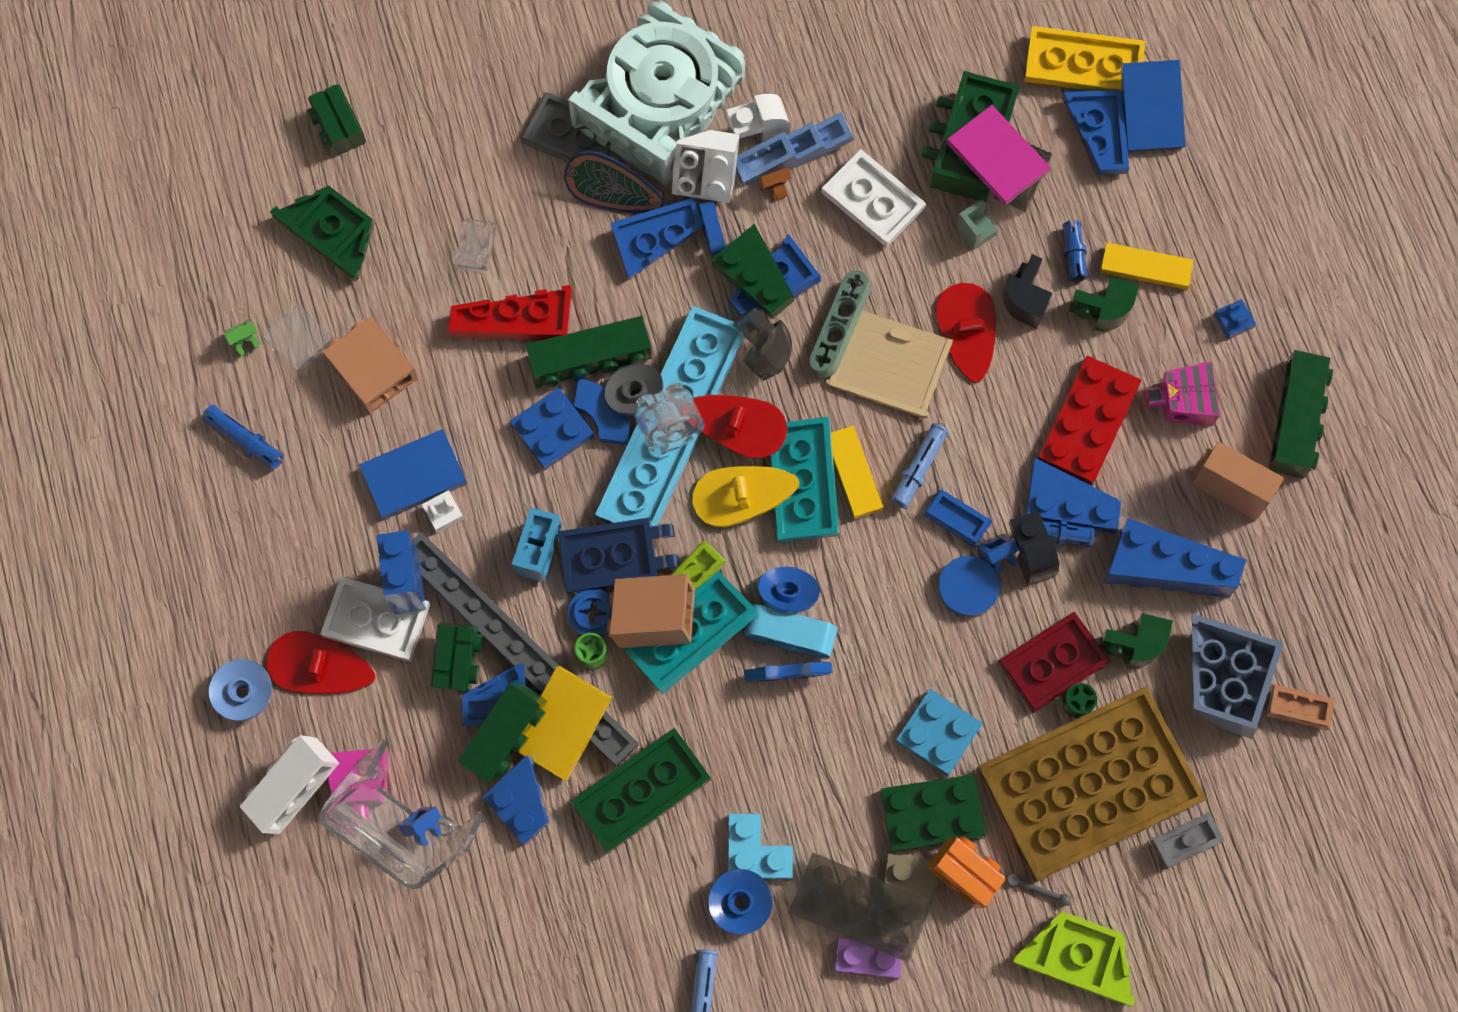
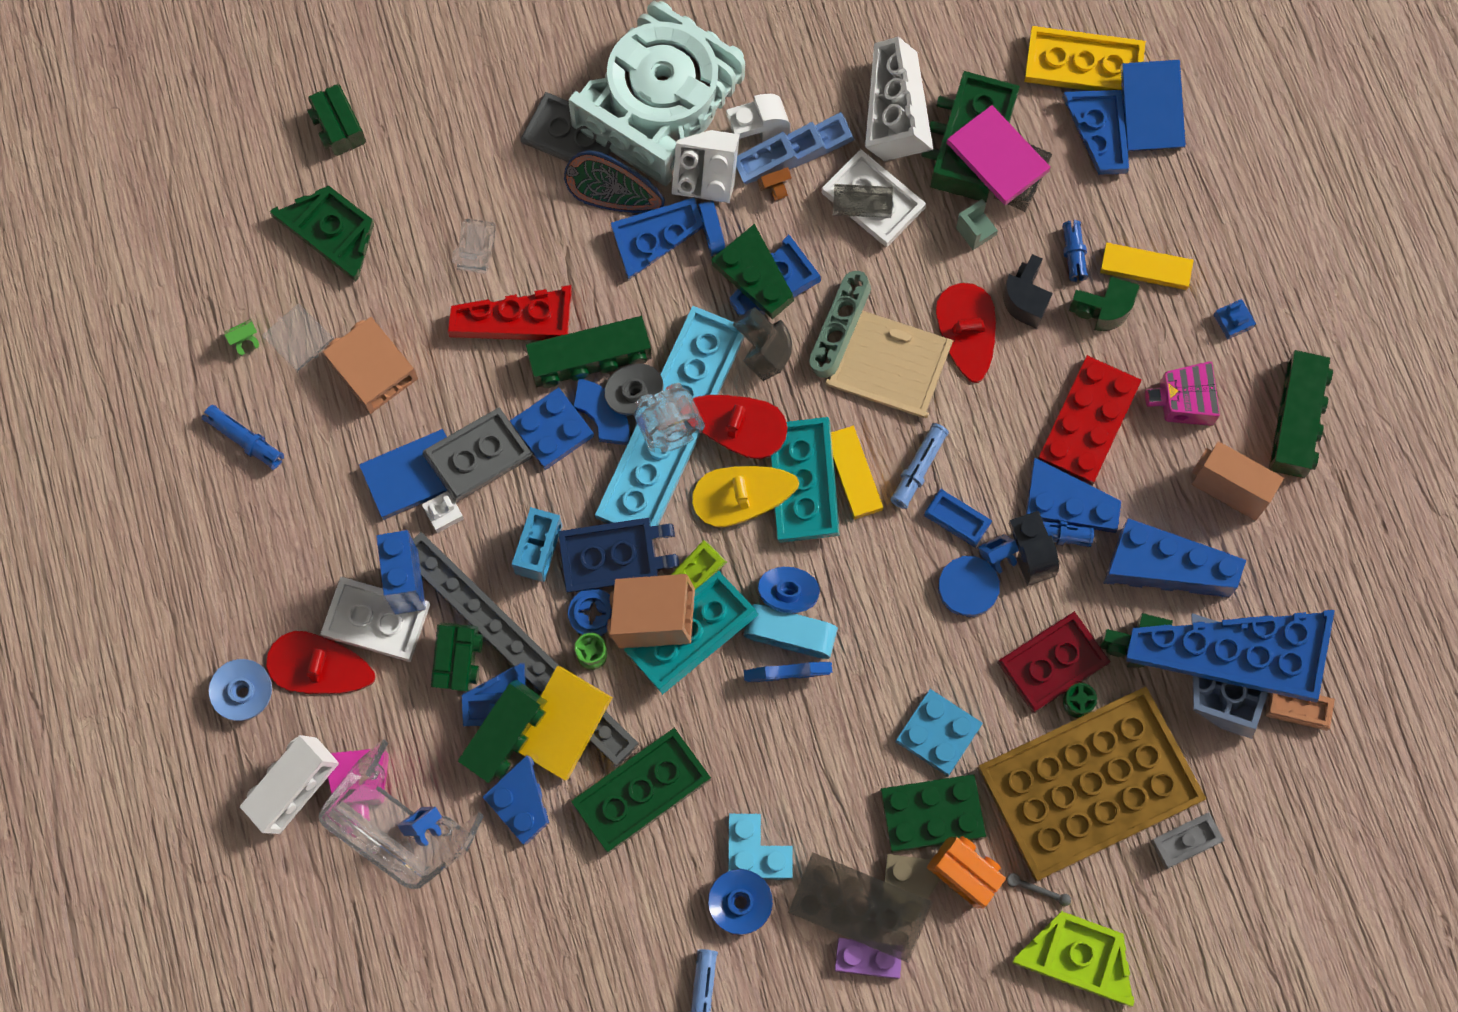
none -> dark grey tile [422,407,533,502]
none -> clear smoke tile [833,184,893,218]
none -> white wedge [865,37,933,161]
none -> blue wing [1126,610,1335,703]

